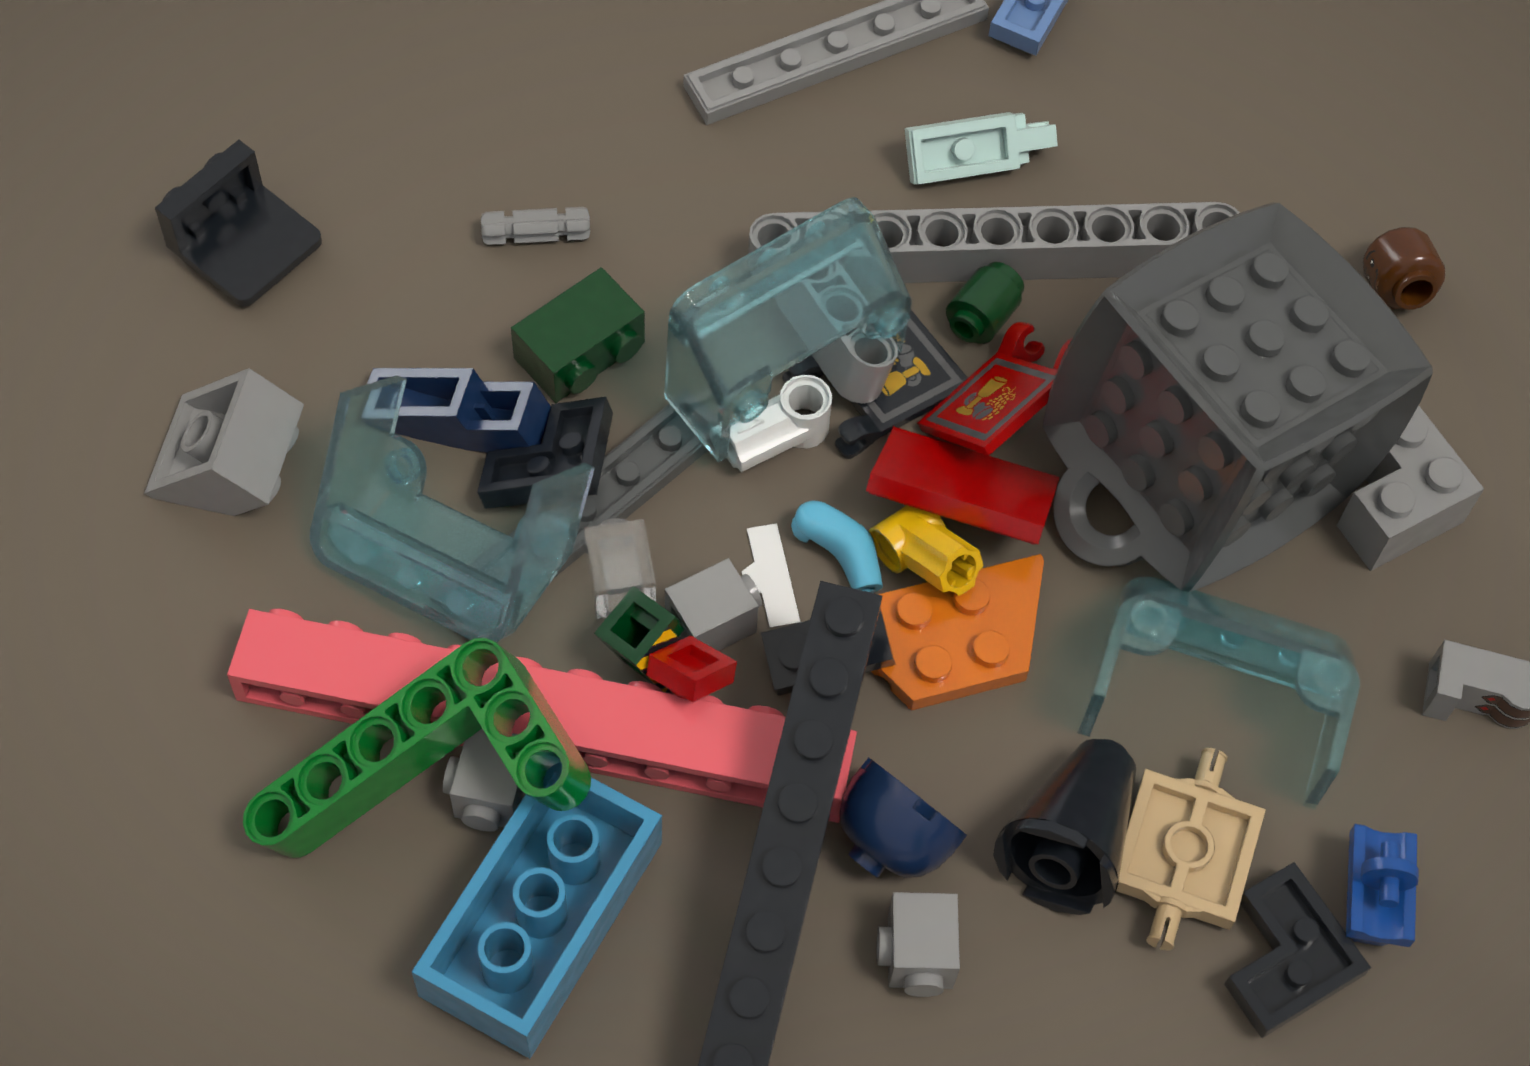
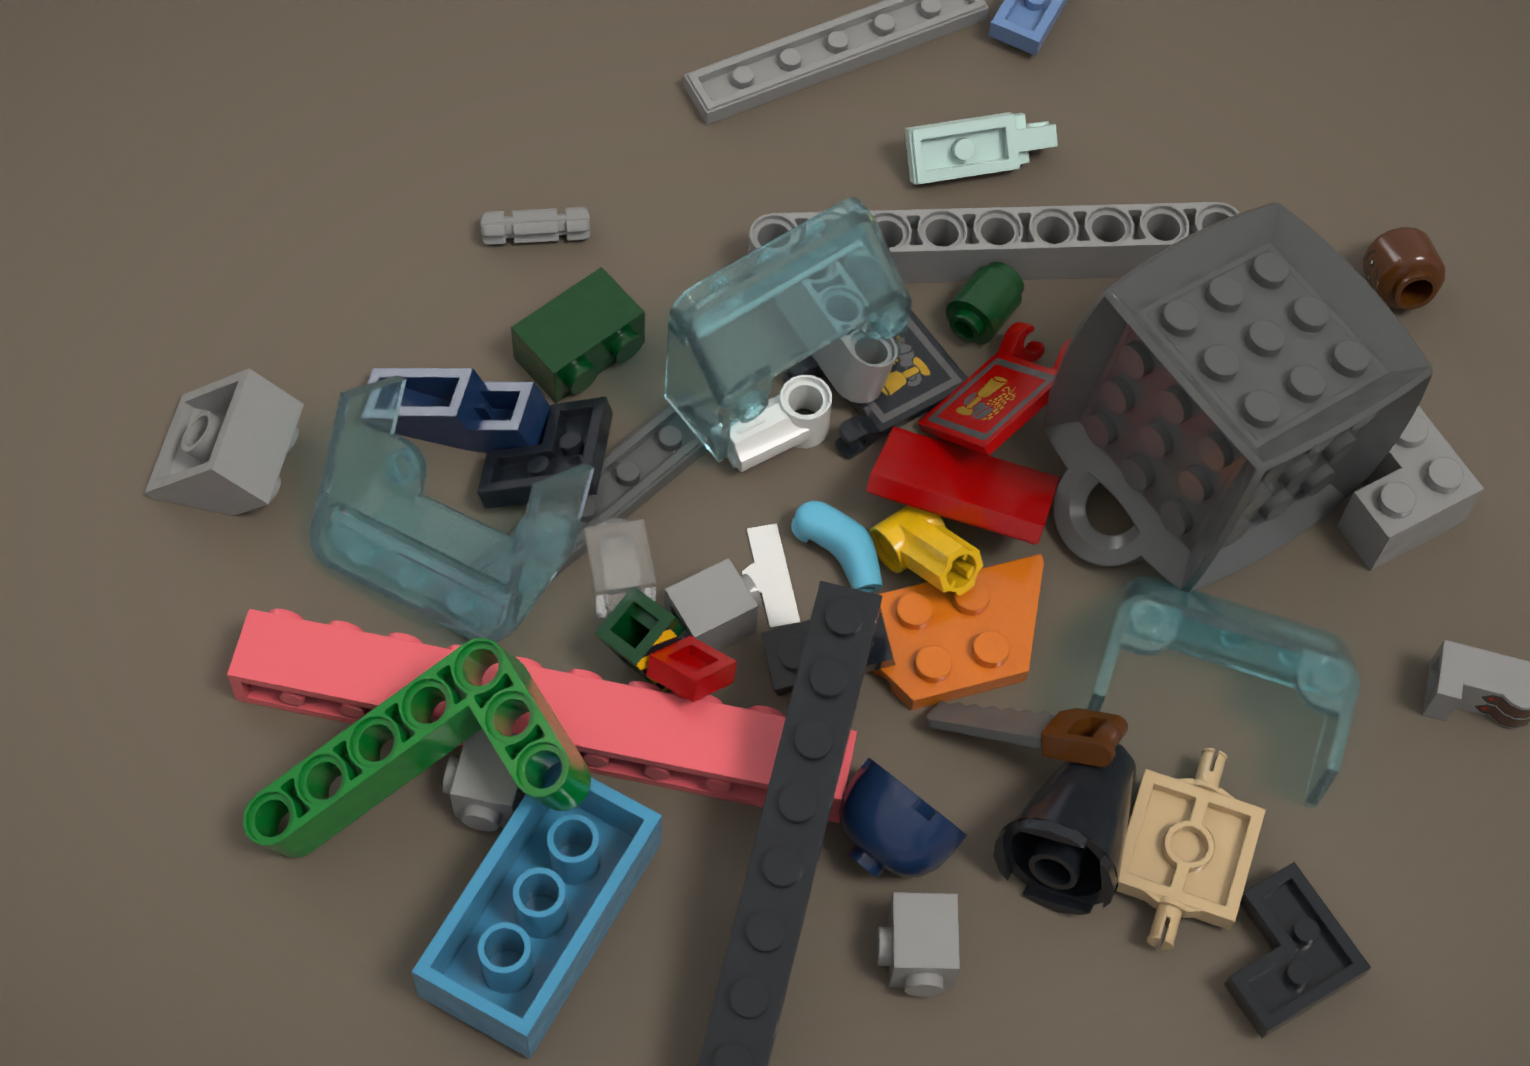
black bracket [155,139,322,306] -> none
blue hips [1346,824,1419,947] -> none
none -> piece [926,701,1128,767]

